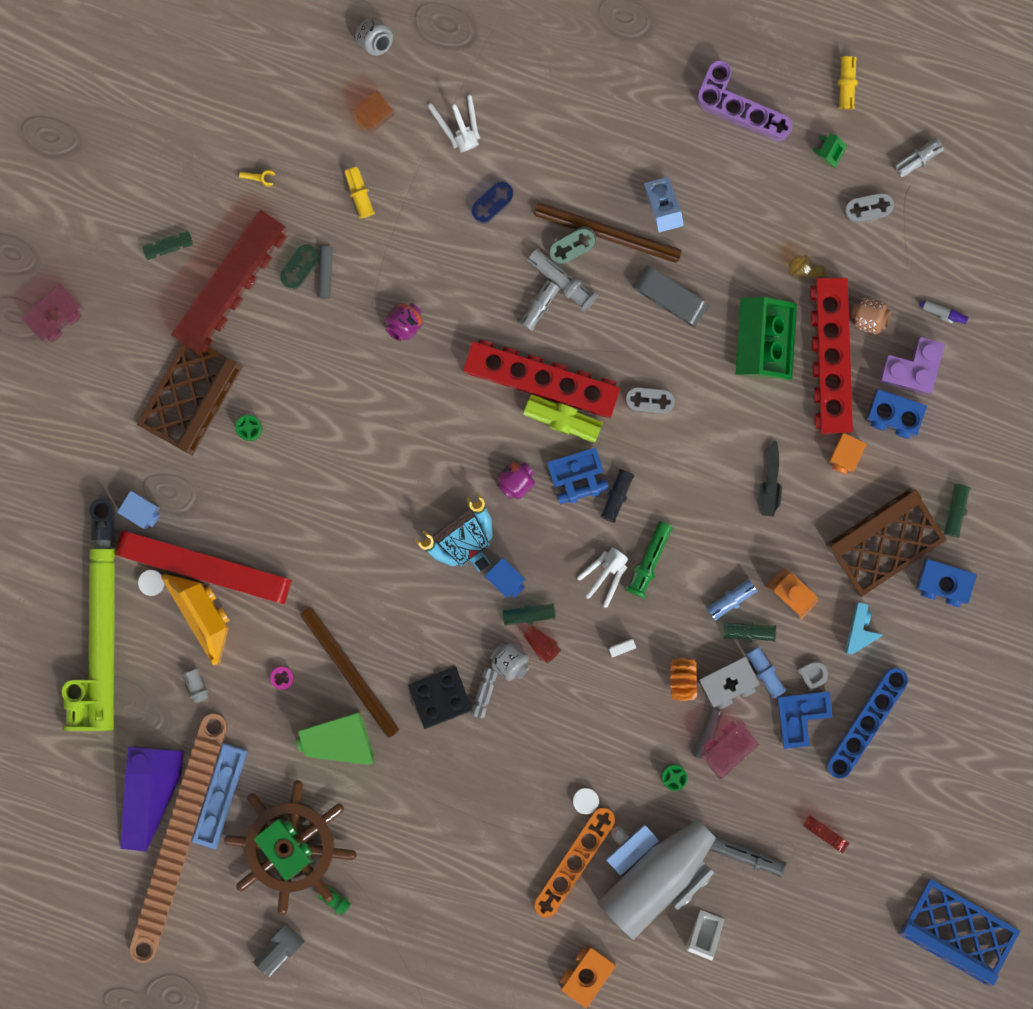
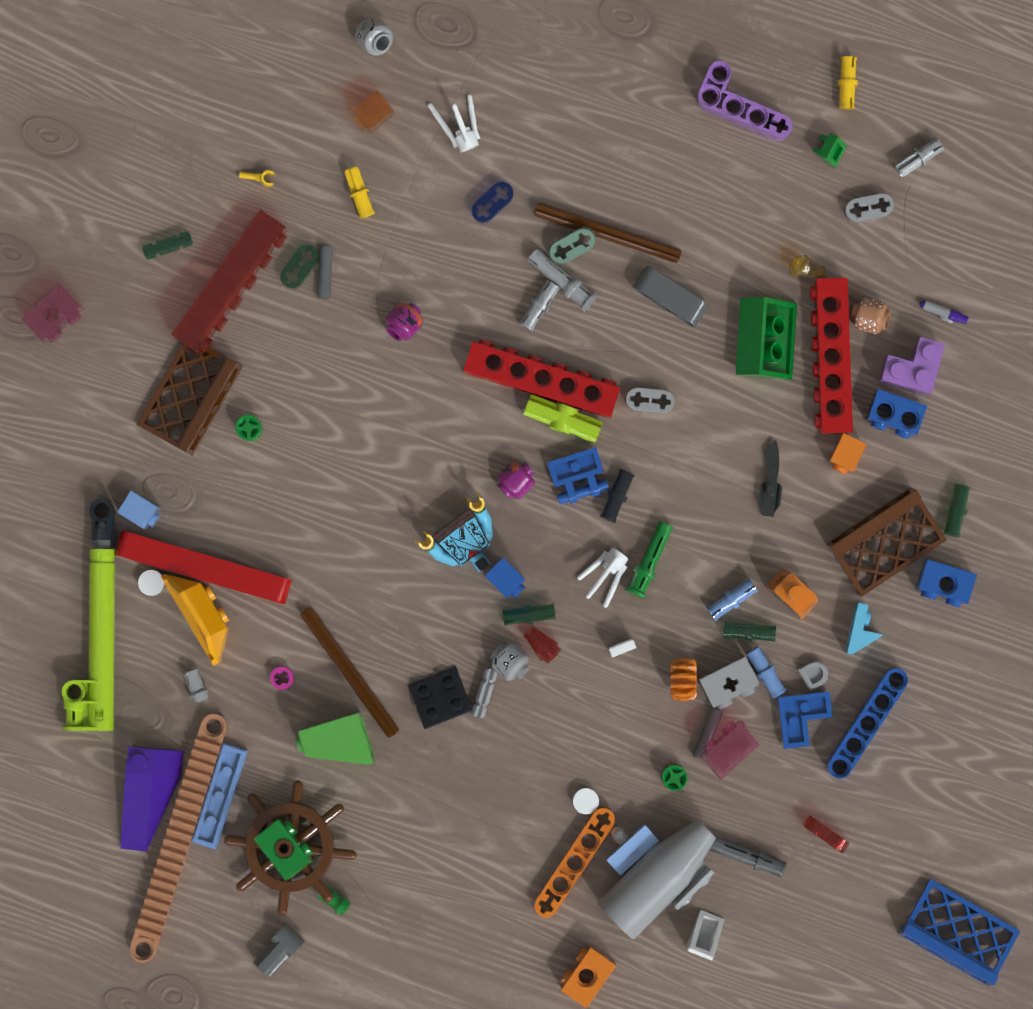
light blue piece [644,177,684,232] -> none

